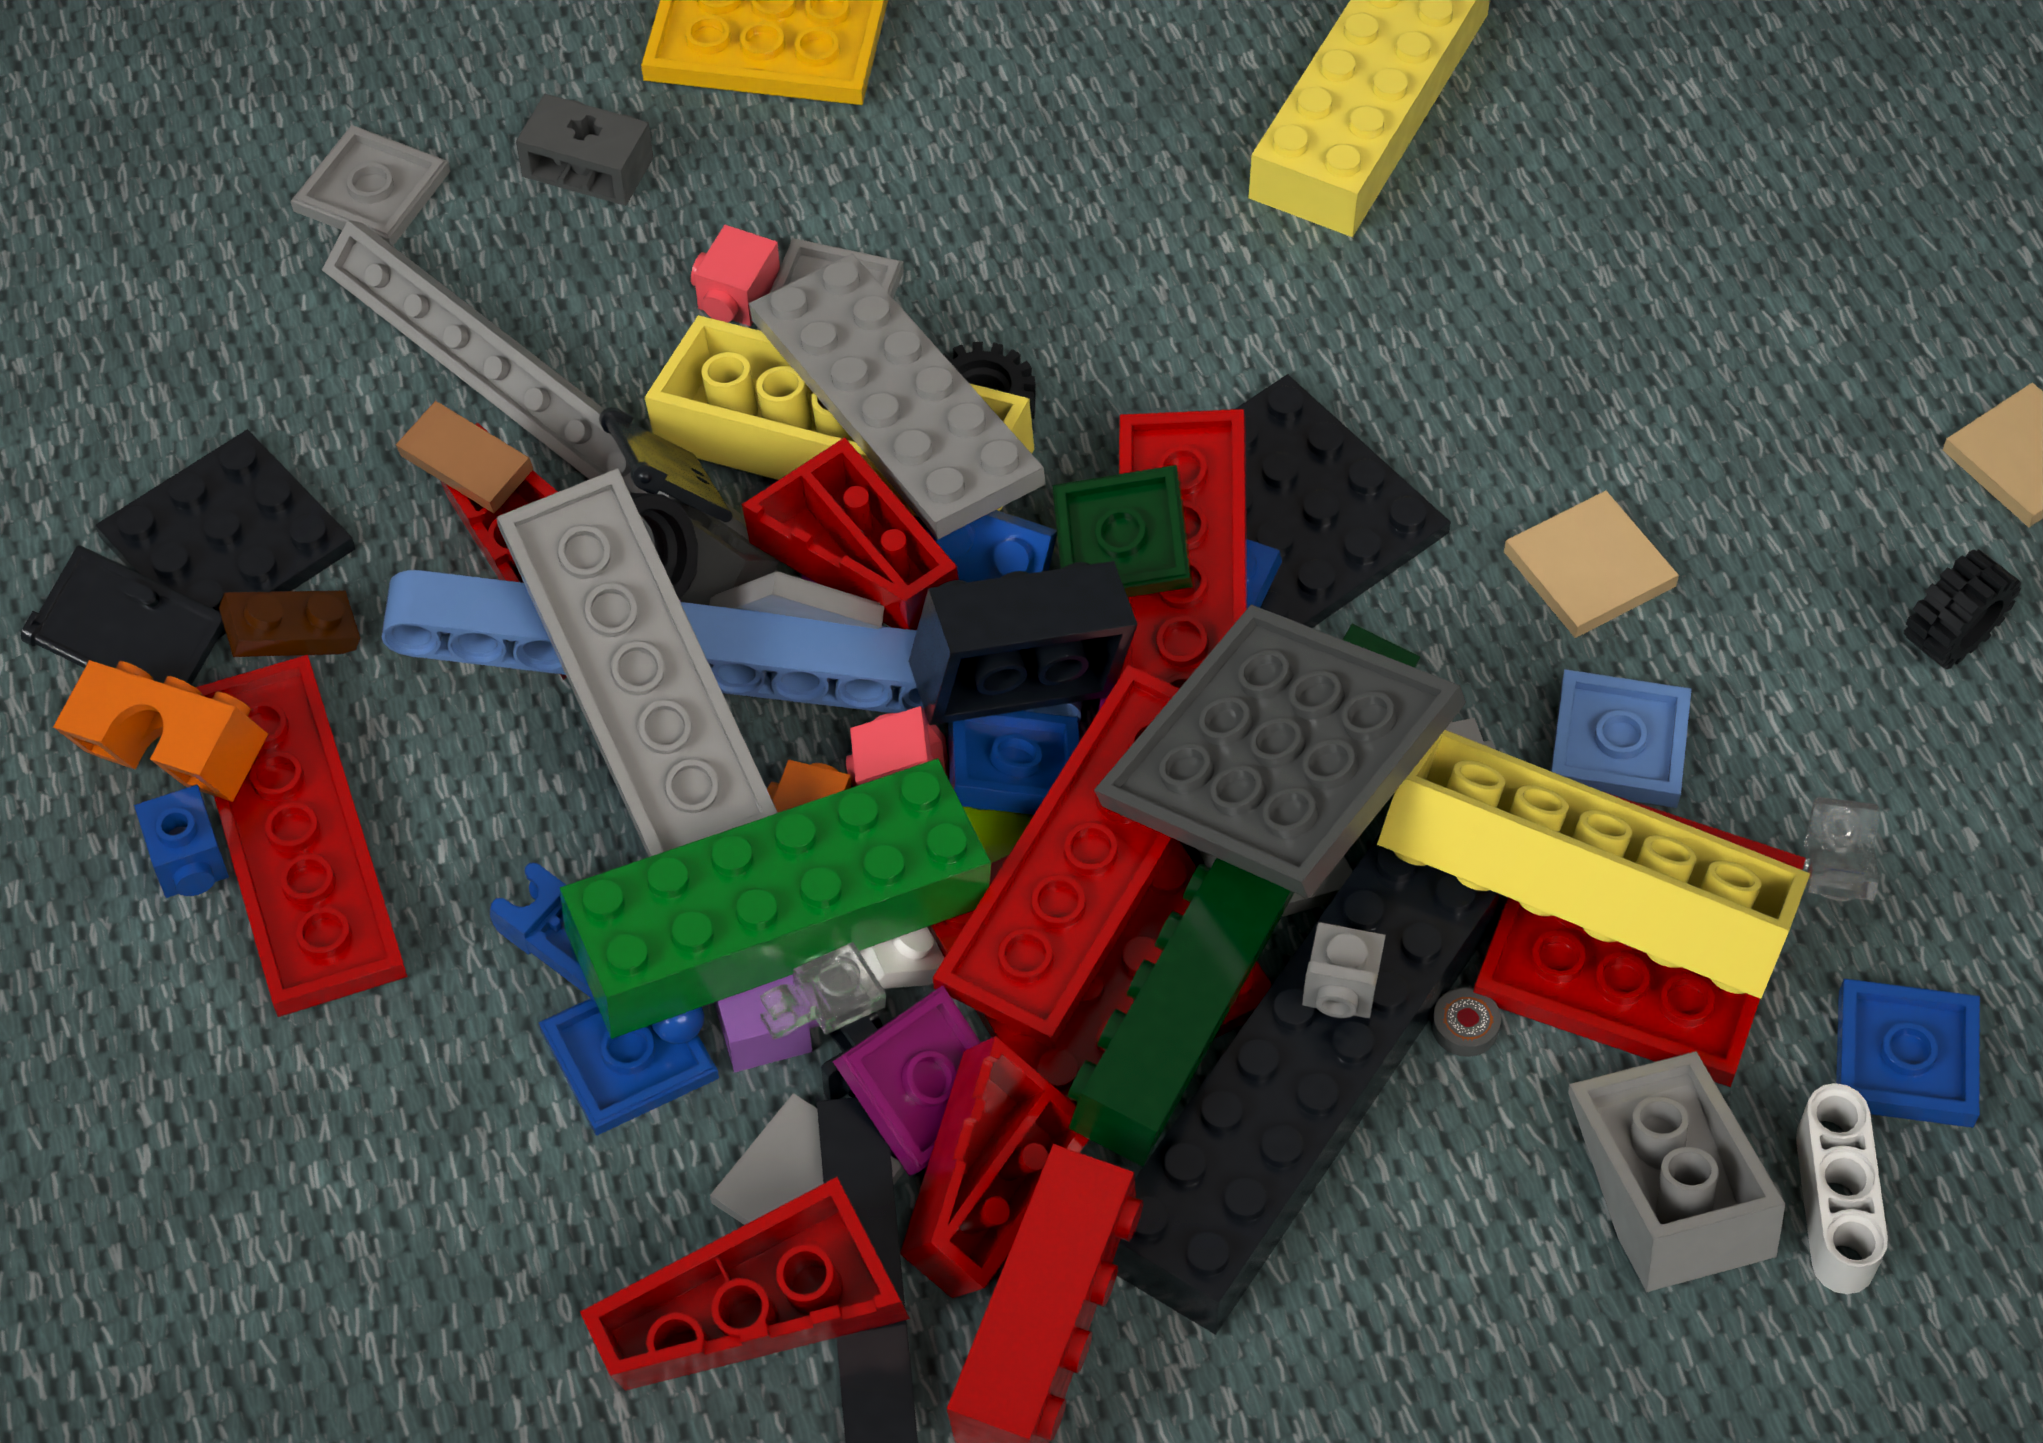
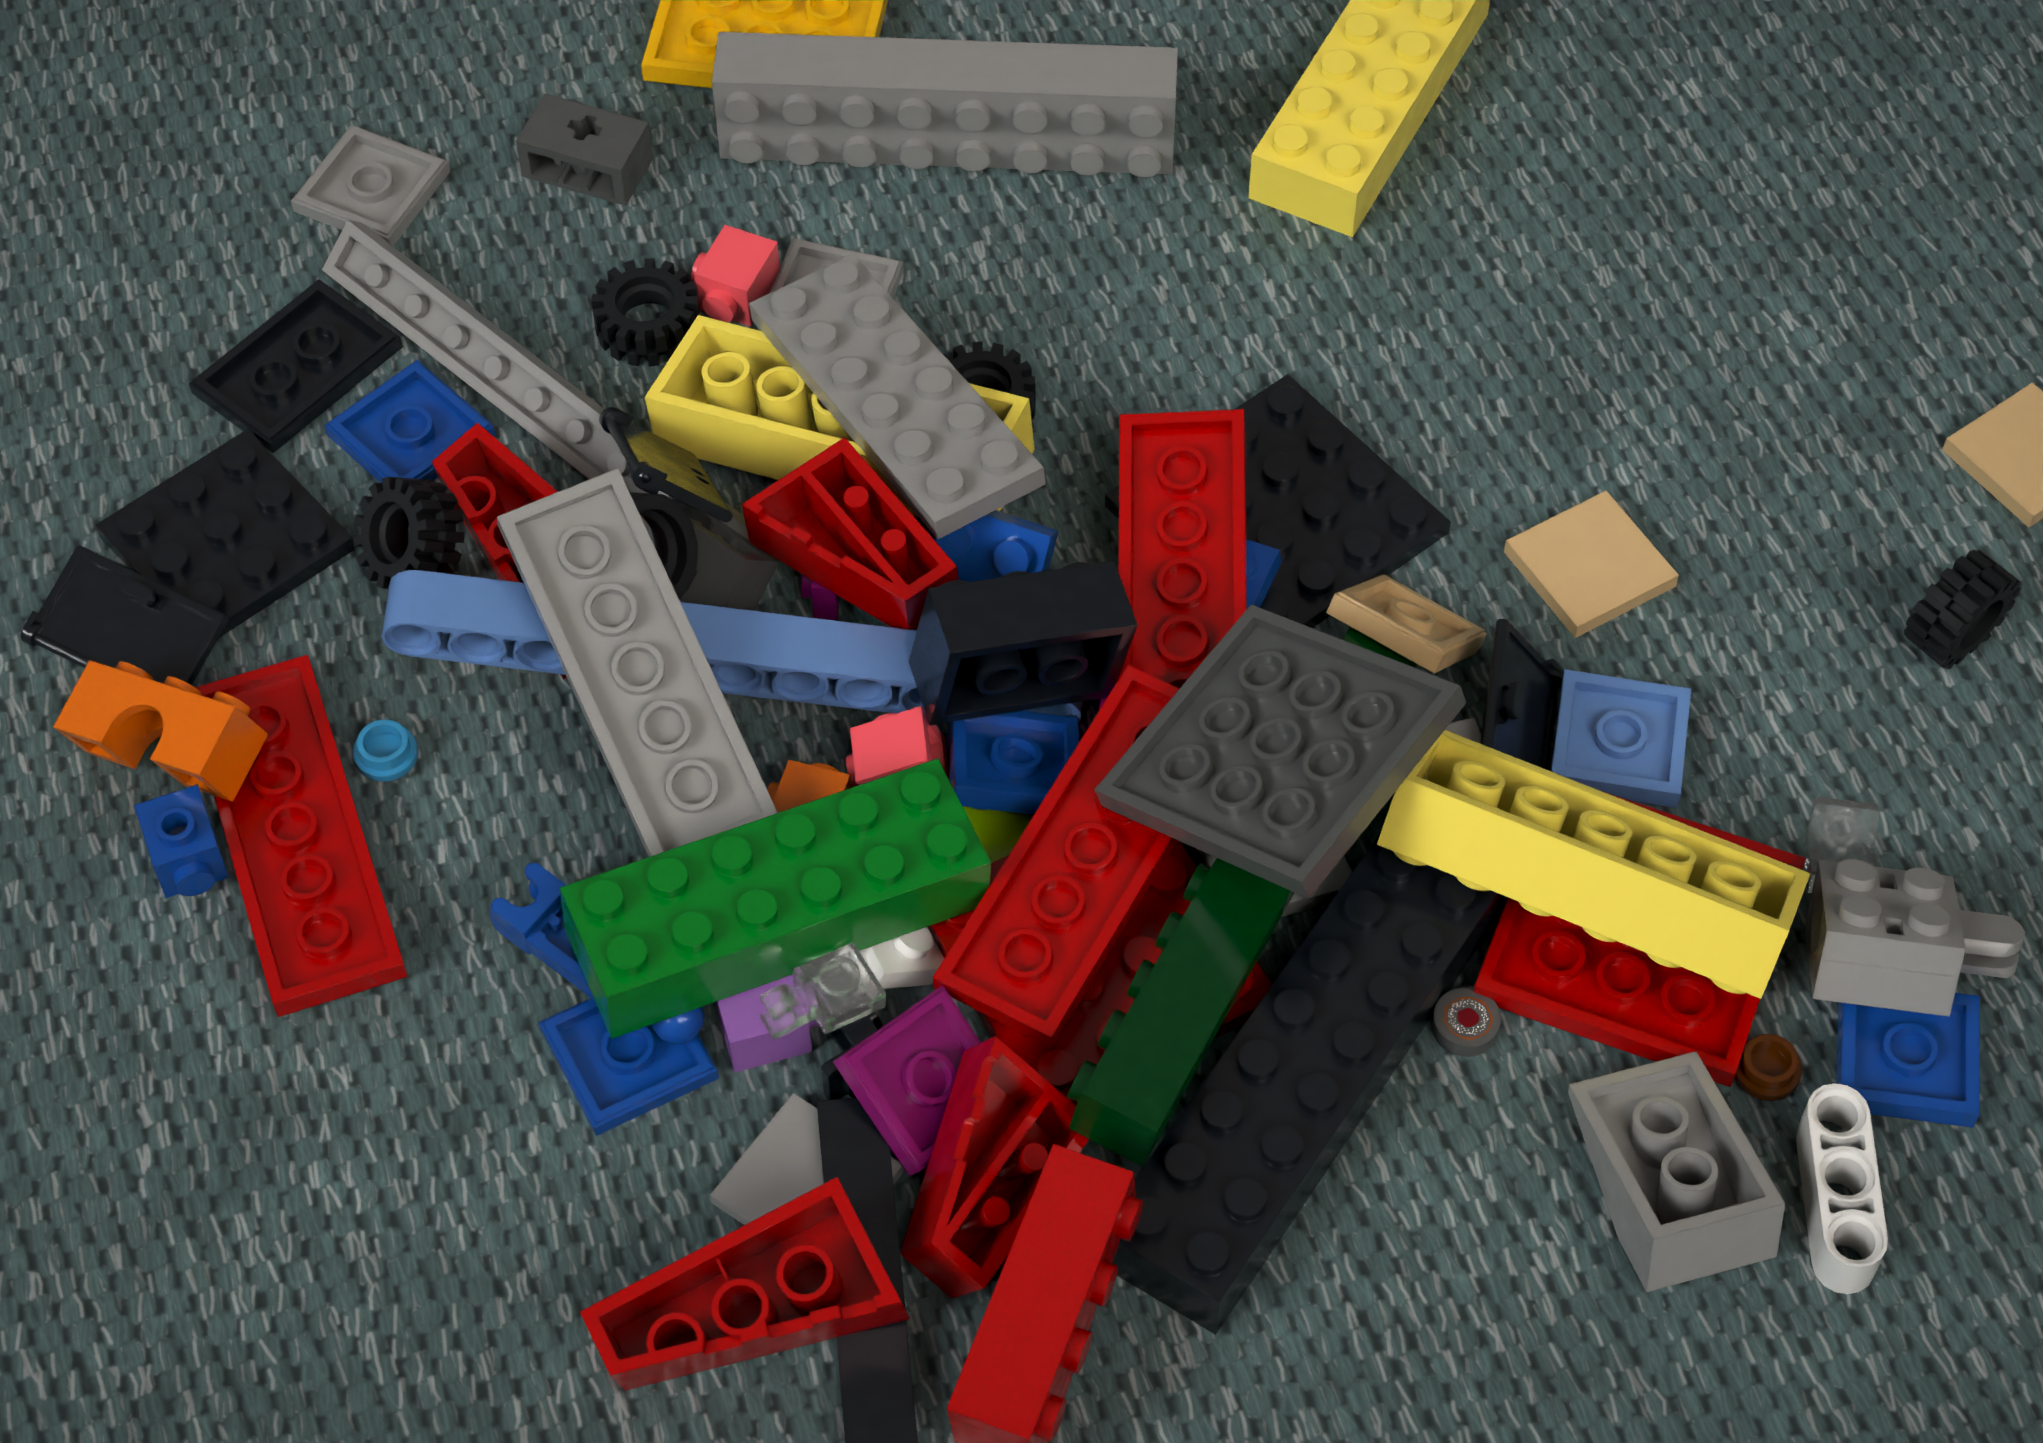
reddish brown plate [219,590,361,657] -> none
medium nougat tile [396,401,534,514] -> none
light grey tile [709,571,884,629] -> none
dark green tile [1052,465,1193,597] -> none
light grey bracket [1302,922,1385,1019] -> none
none -> black tile [189,279,403,453]
none -> blue tile [324,360,496,483]
none -> black tyre [353,477,465,589]
none -> dark azure plate [353,719,418,782]
none -> black tyre [591,258,700,367]
none -> light grey brick [712,32,1178,178]
none -> tan tile [1326,574,1487,674]
none -> black door [1480,619,1564,770]
none -> reddish brown plate [1734,1034,1802,1101]
none -> light grey brick [1806,859,2025,1017]

